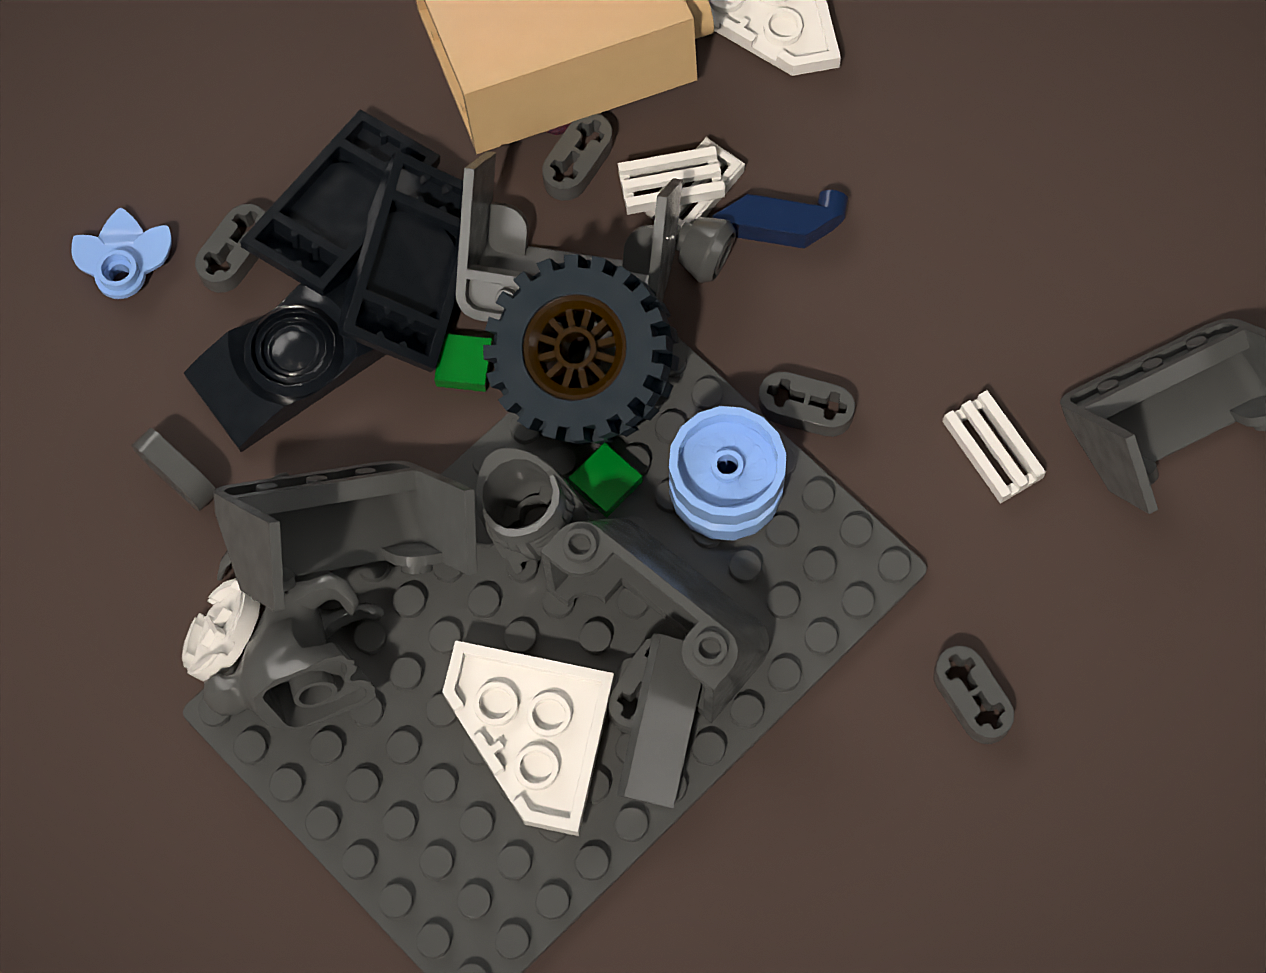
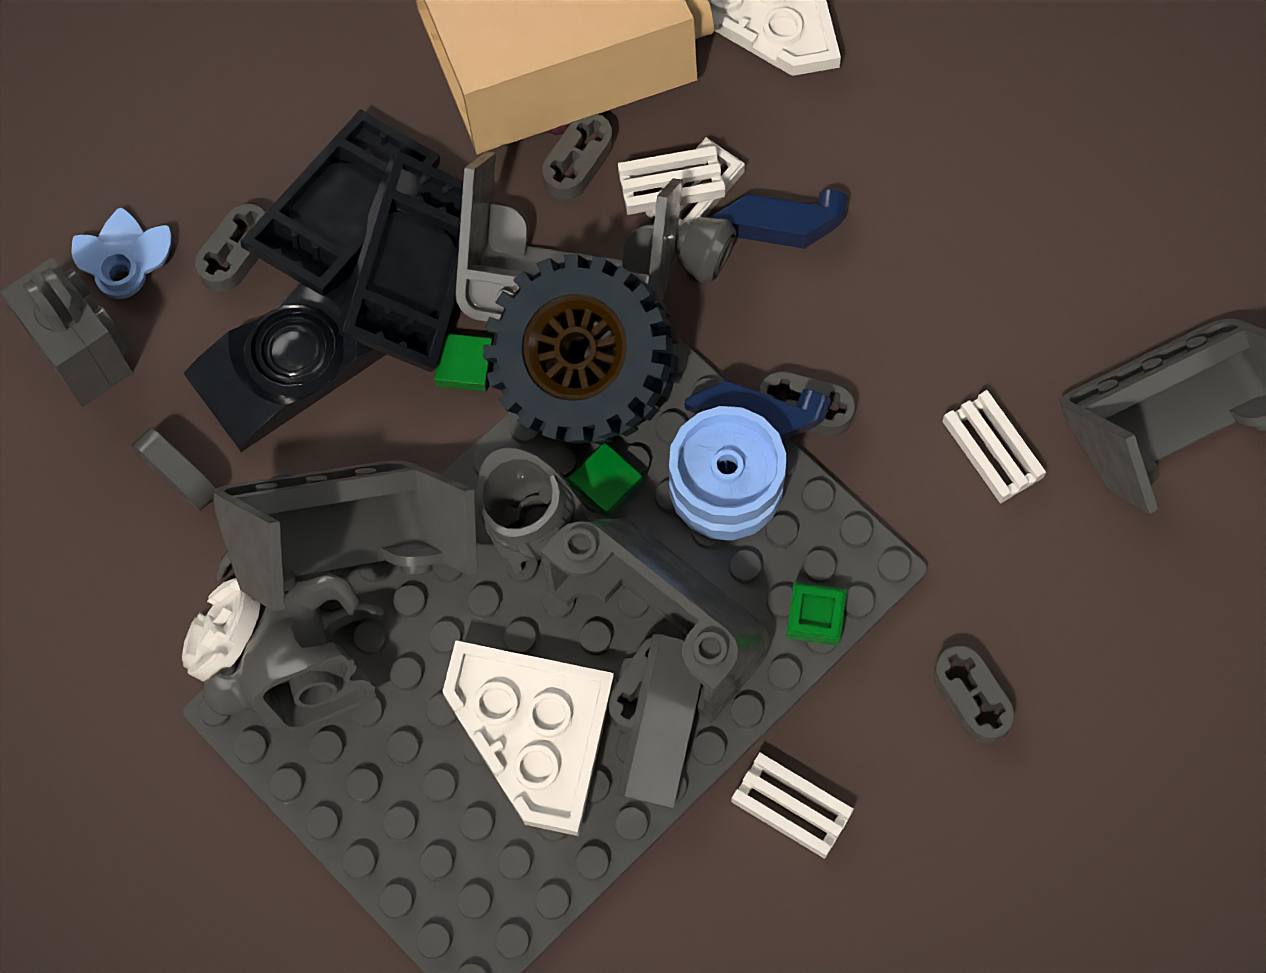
none -> dark grey brick [0,257,133,407]
none -> dark blue piece [684,381,831,442]
none -> white tile [731,753,854,859]
none -> green tile [786,582,847,646]

